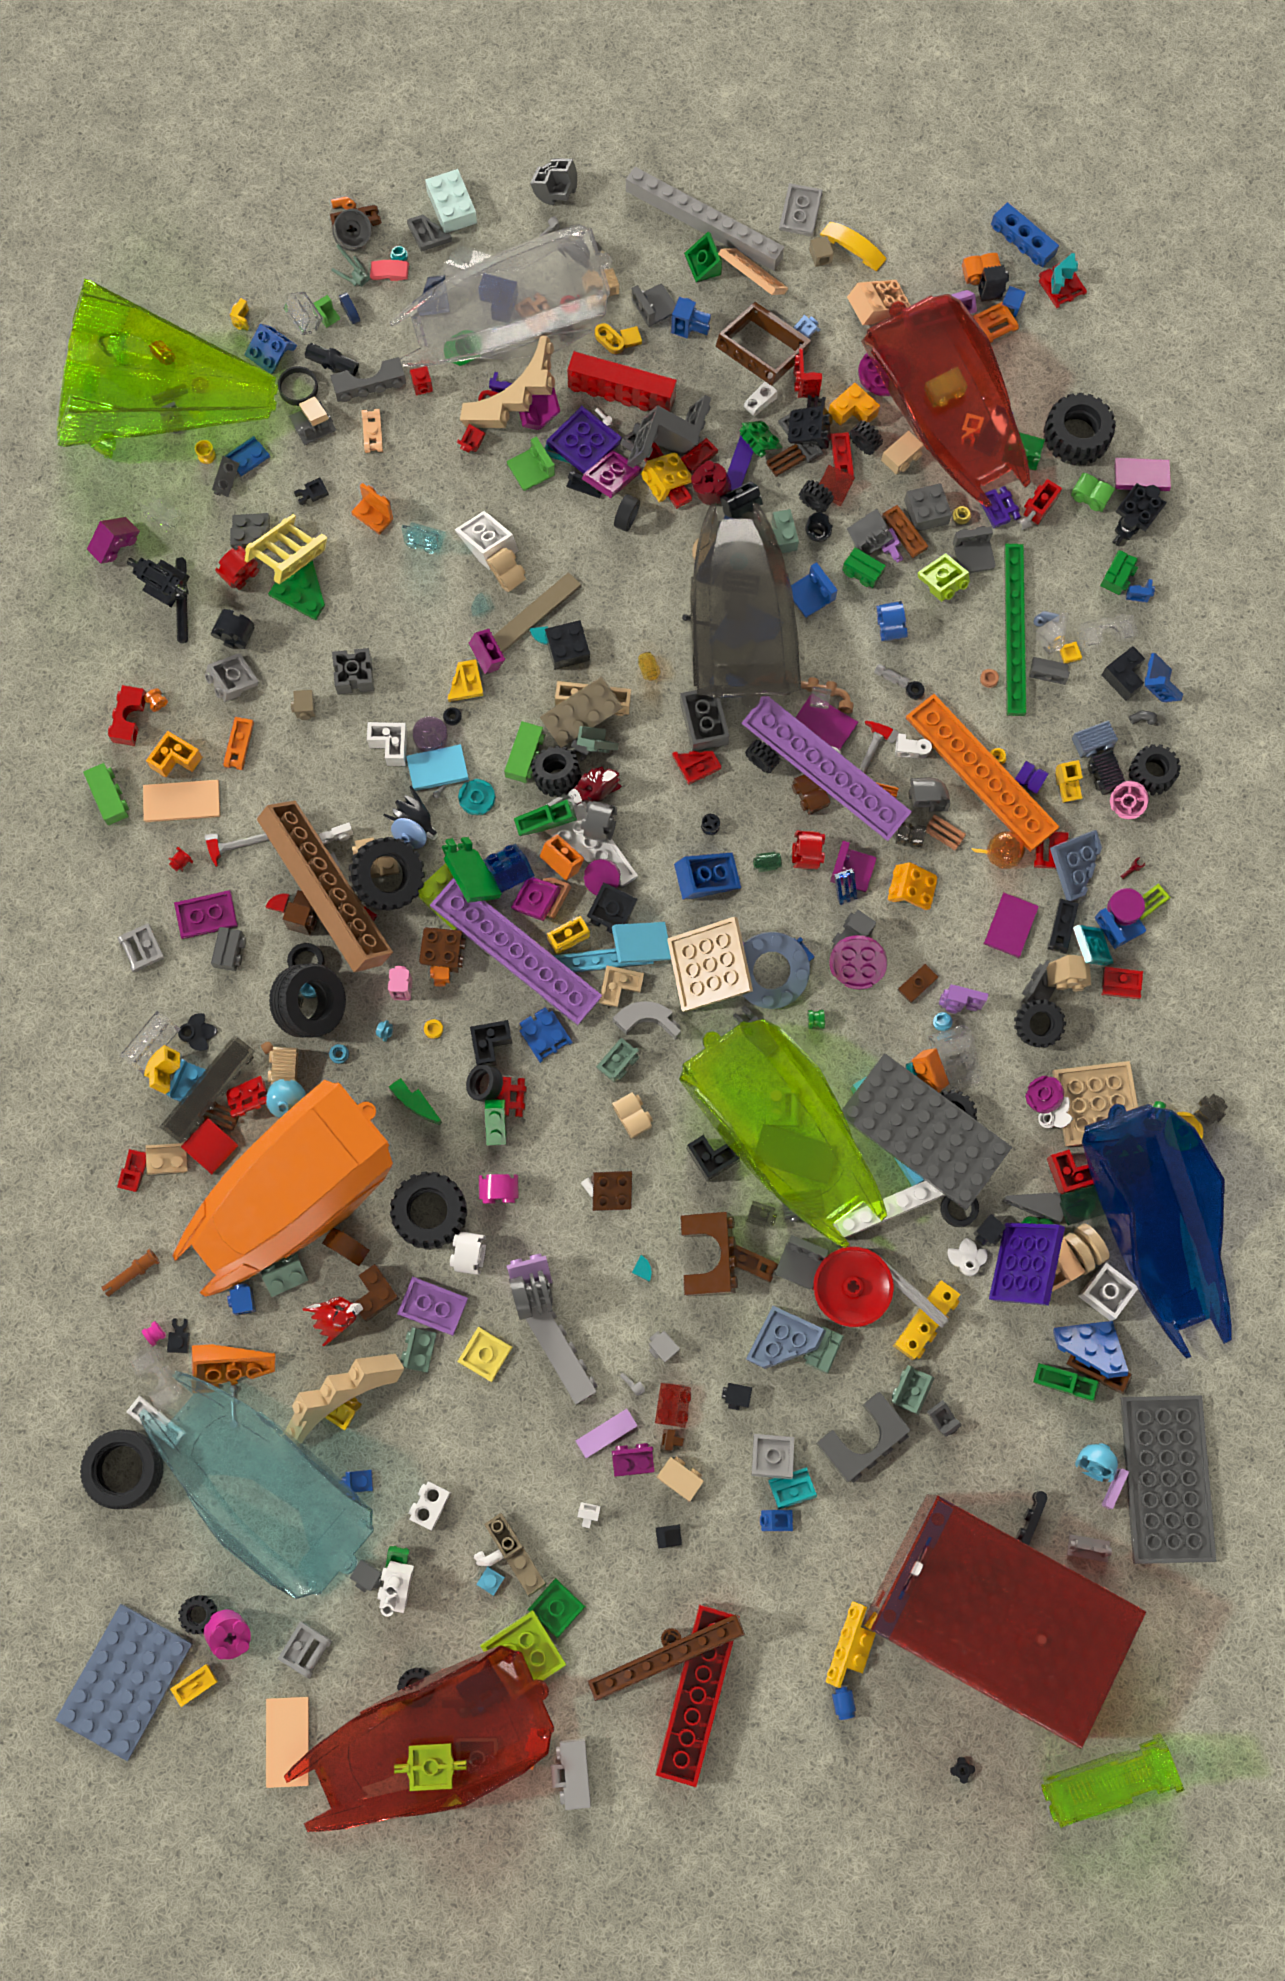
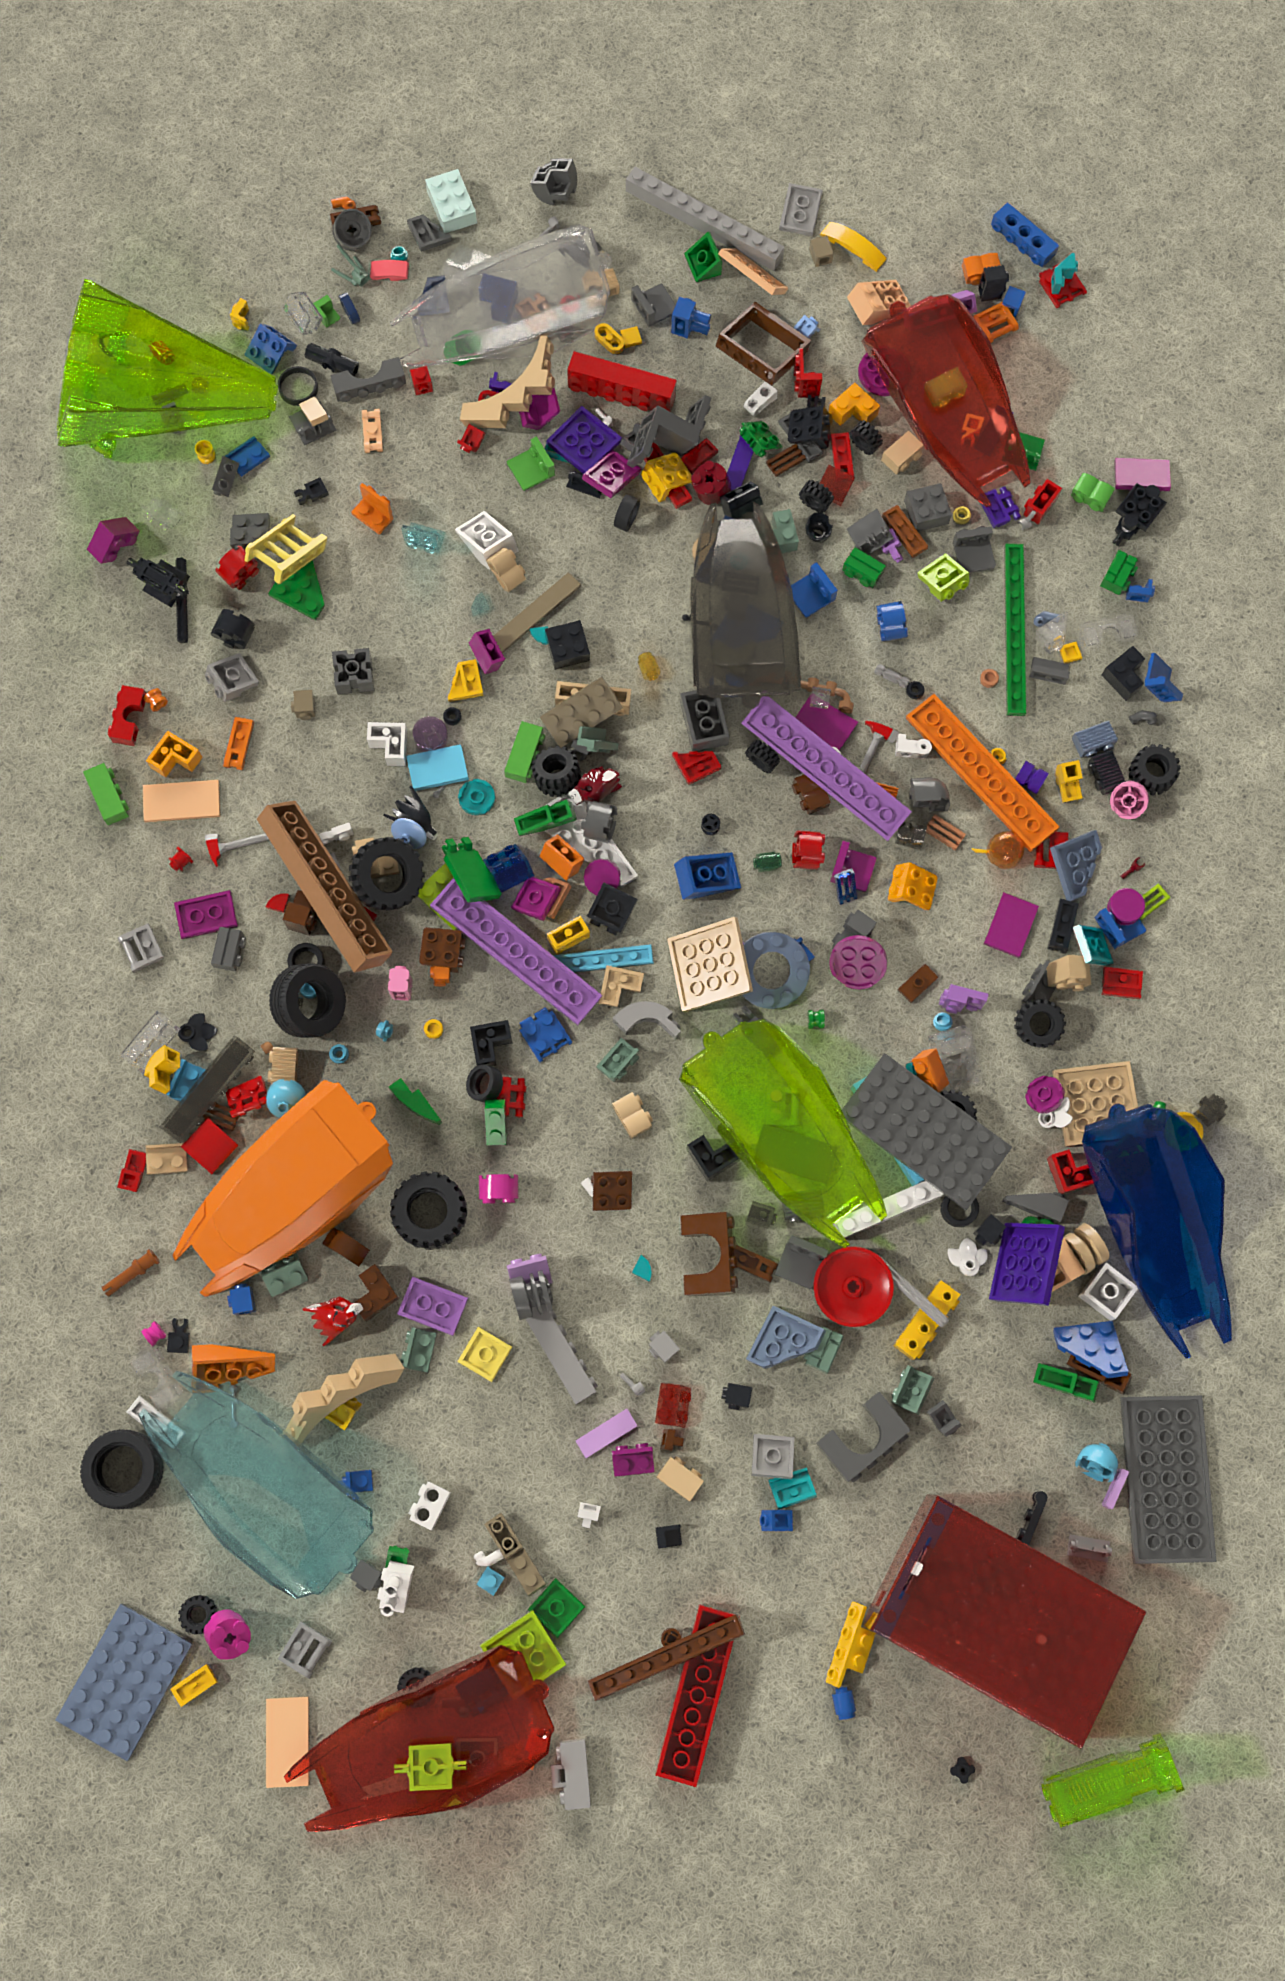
white brick [450,1232,486,1275] -> none
medium azure tile [612,922,671,963] -> none
black tyre [1043,393,1116,465] -> none
clear green windscreen [1060,1177,1133,1226] -> none

